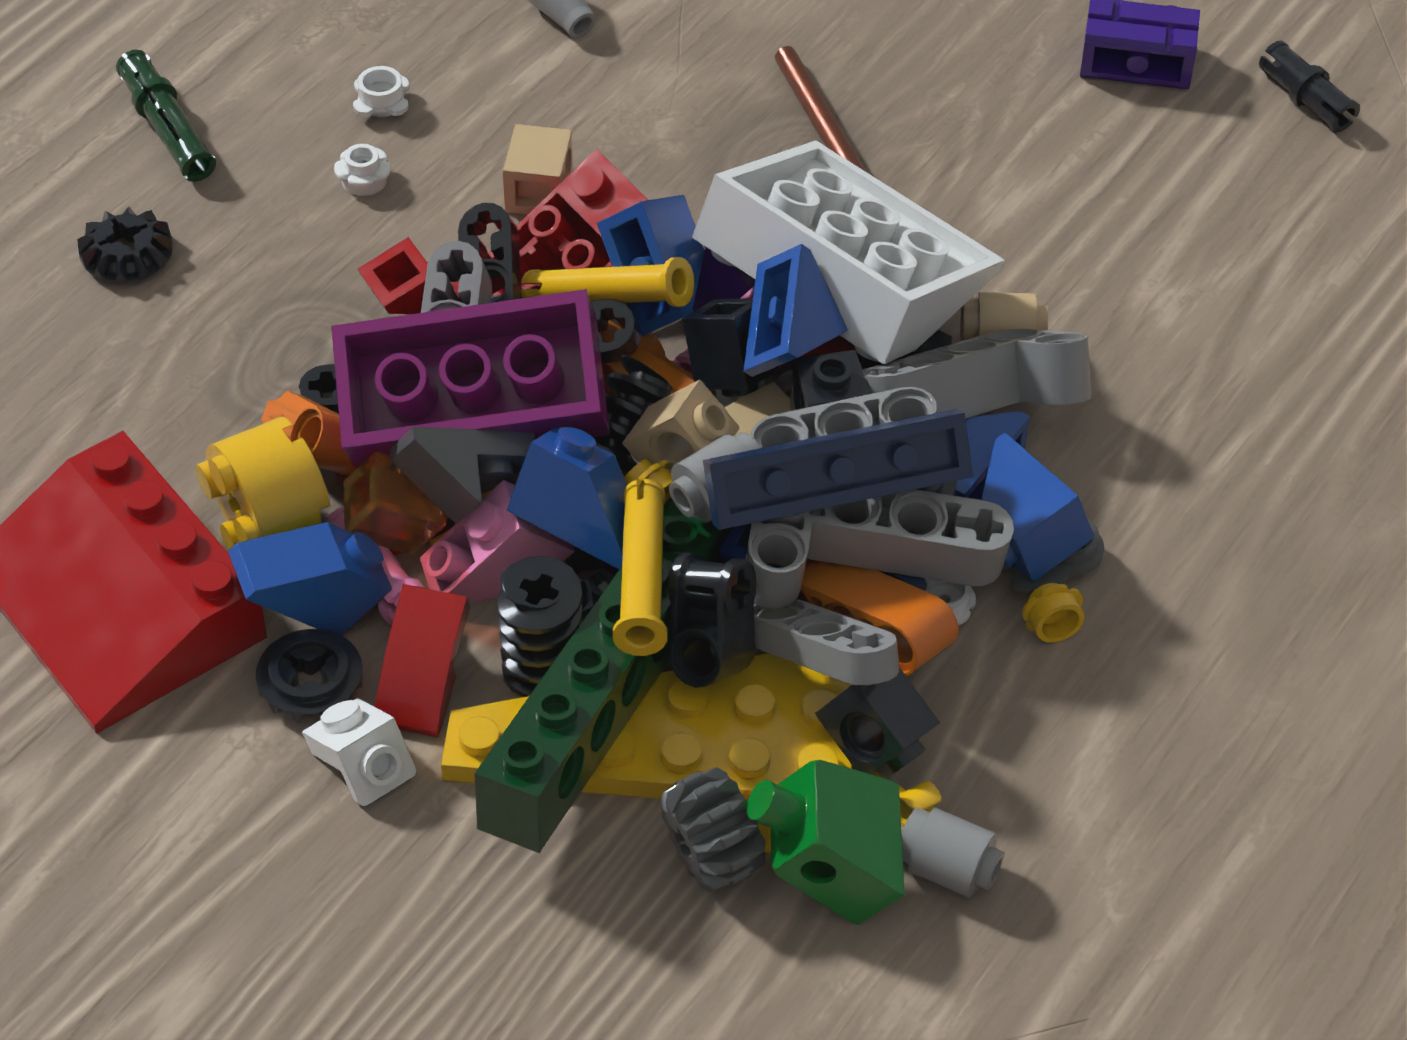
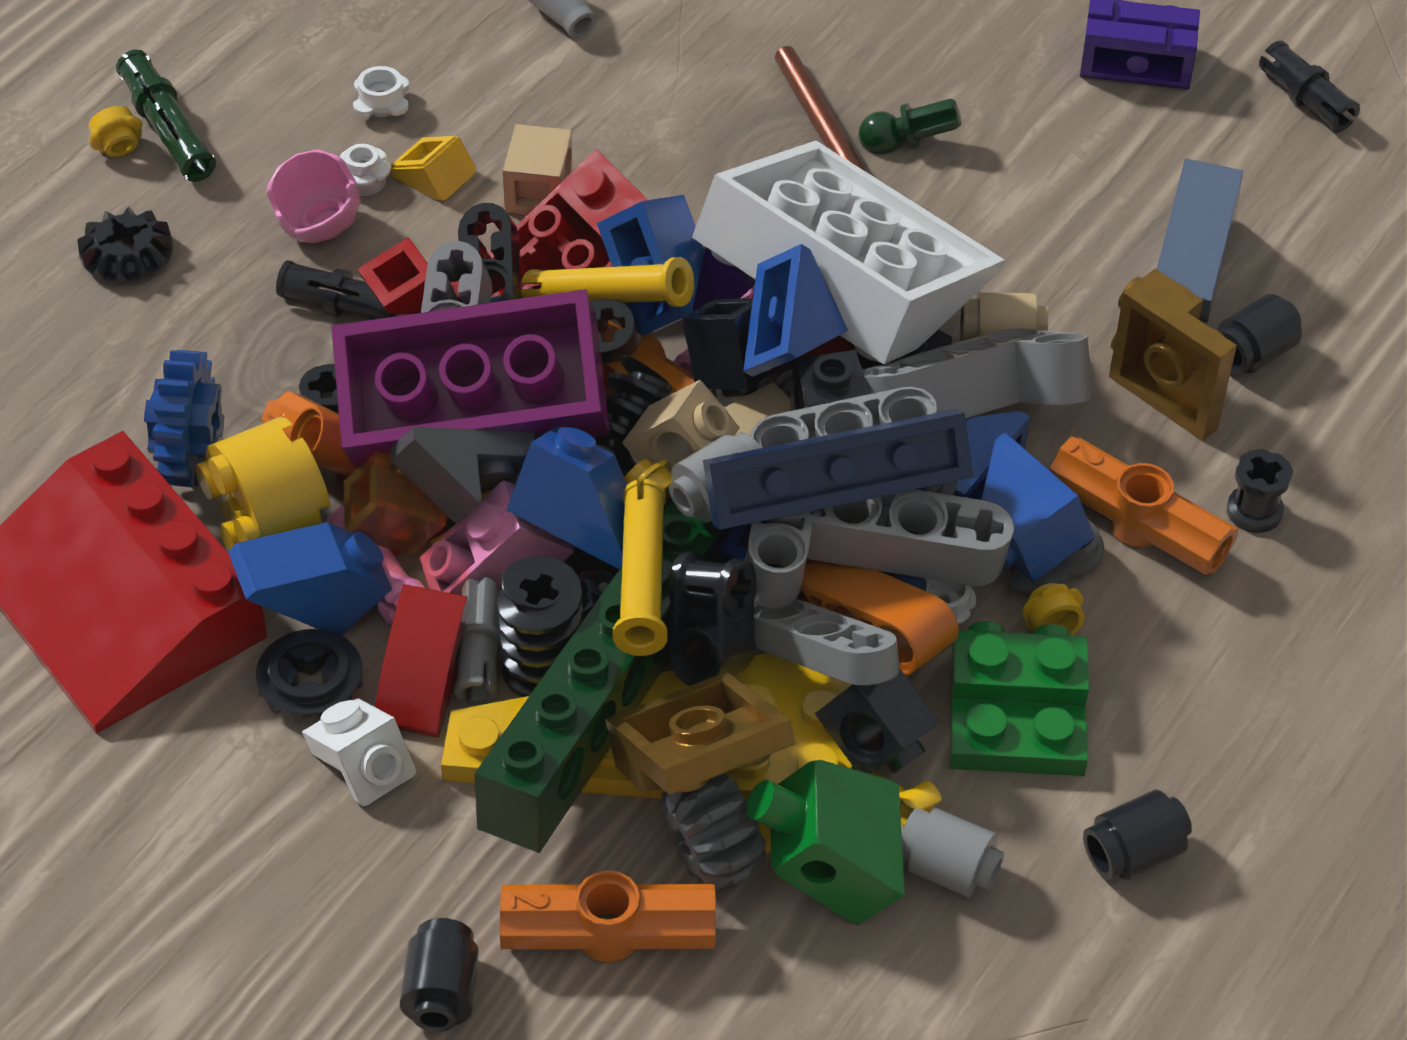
none -> yellow plate [88,106,143,157]
none -> blue gear [144,350,225,488]
none -> bright pink hair [267,149,361,244]
none -> black pin [276,260,397,320]
none -> yellow slope [390,136,476,201]
none -> black brick [400,918,479,1032]
none -> light grey axle [454,577,501,705]
none -> orange piece [500,870,716,963]
none -> pearl gold plate [605,672,795,795]
none -> dark green axle [858,99,961,154]
none -> green plate [950,621,1089,776]
none -> orange piece [1048,436,1238,576]
none -> black brick [1083,789,1192,880]
none -> pearl gold plate [1109,268,1237,442]
none -> sand blue slope [1157,158,1244,322]
none -> black brick [1218,294,1302,375]
none -> black bush [1227,449,1293,533]

